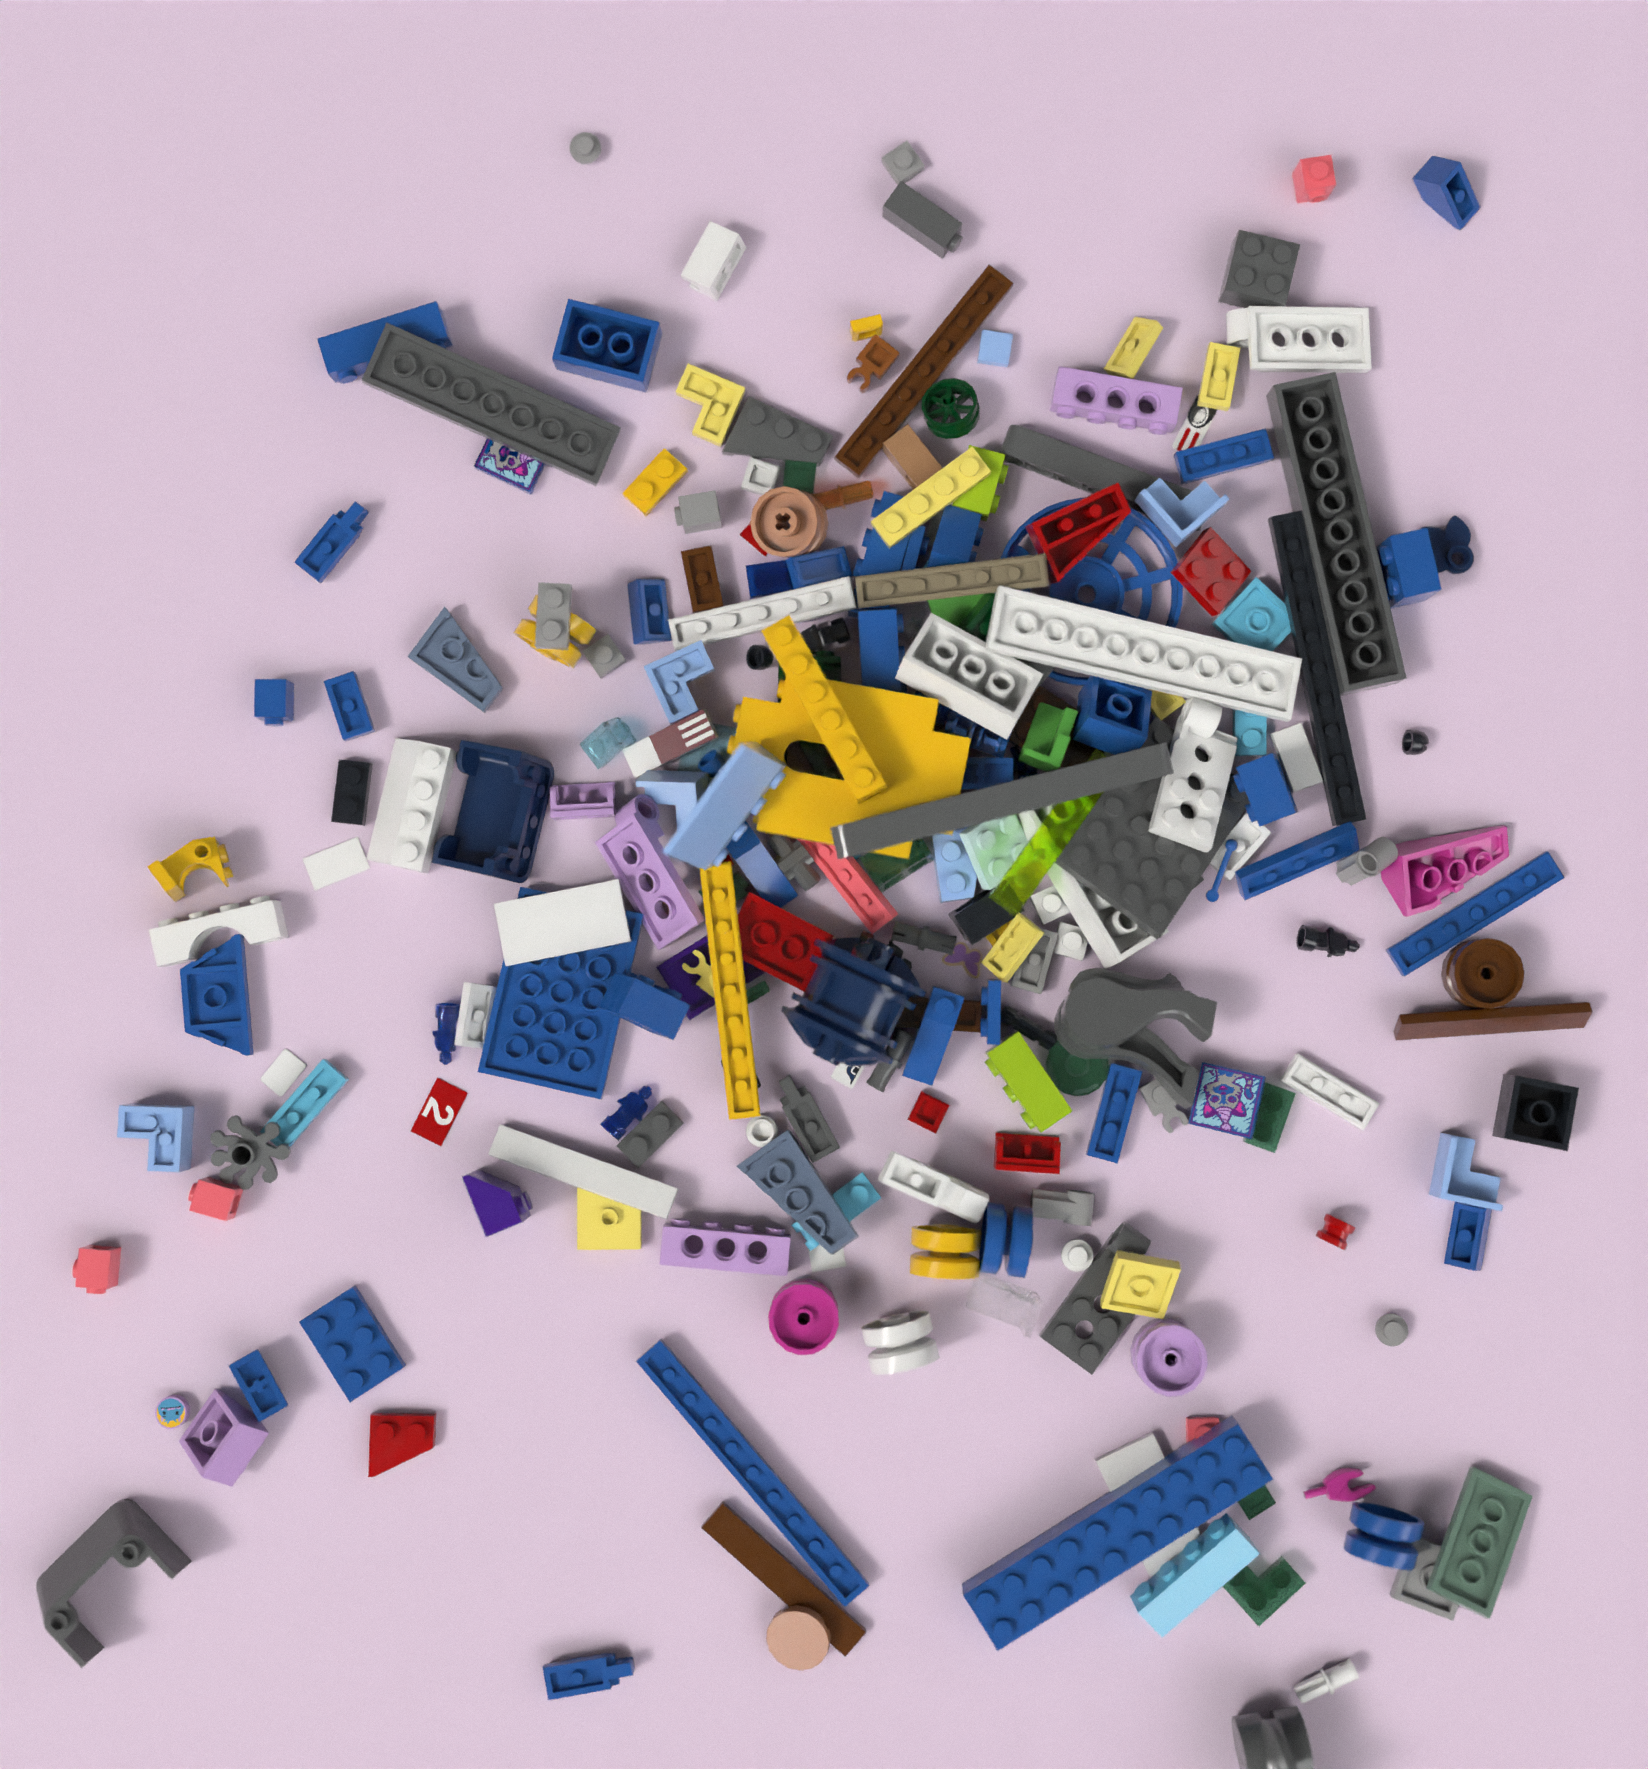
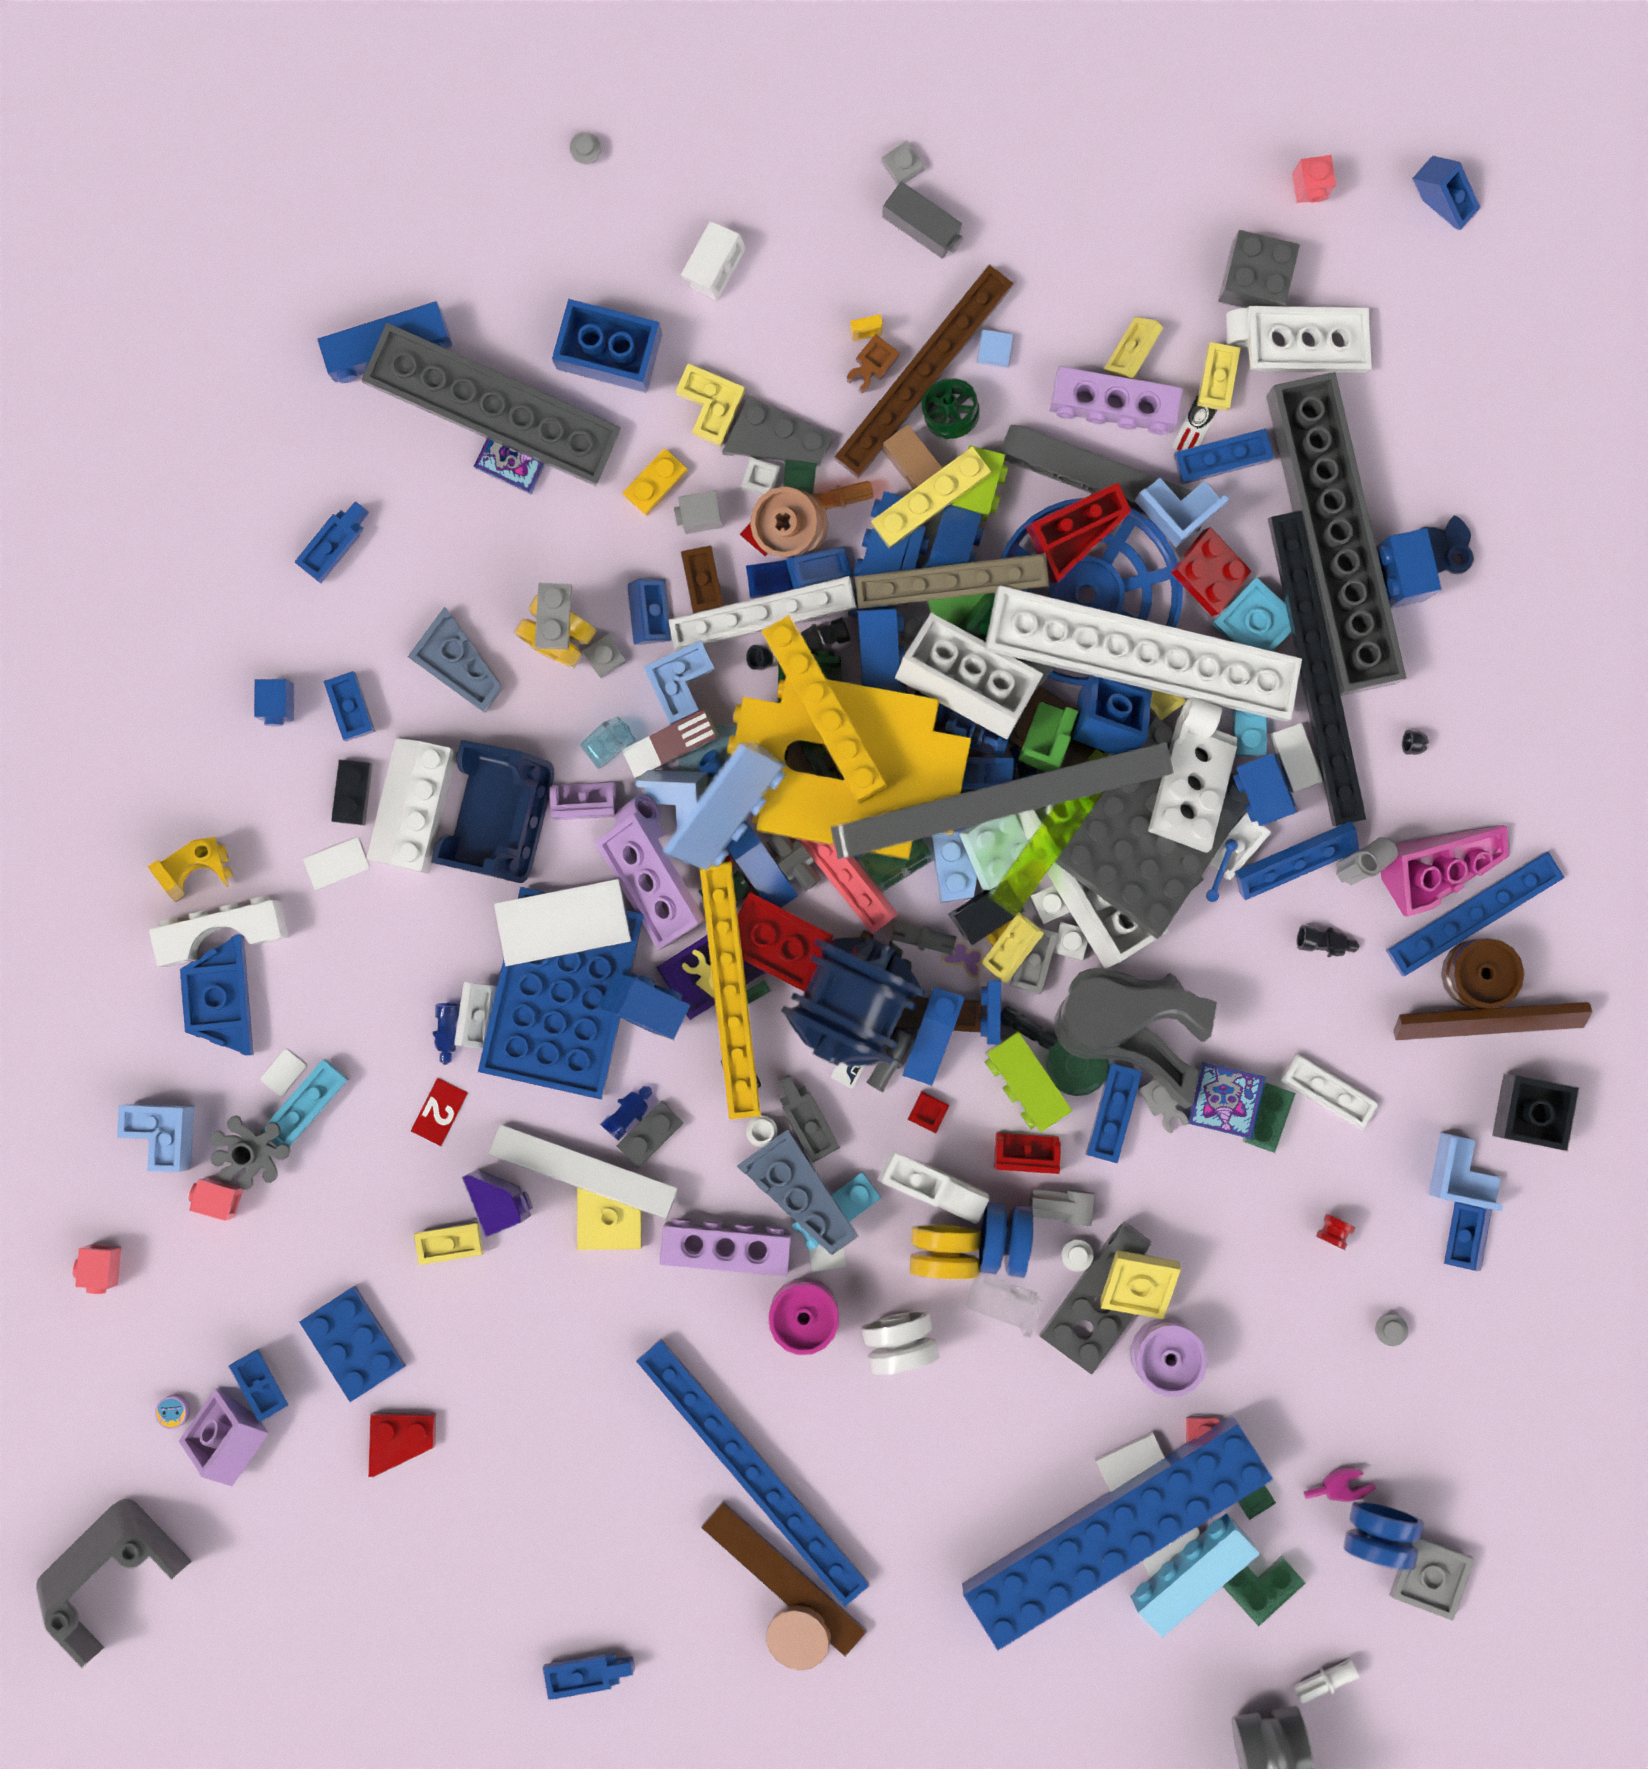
sand green plate [1426,1467,1533,1619] -> none
none -> light yellow plate [414,1222,484,1265]

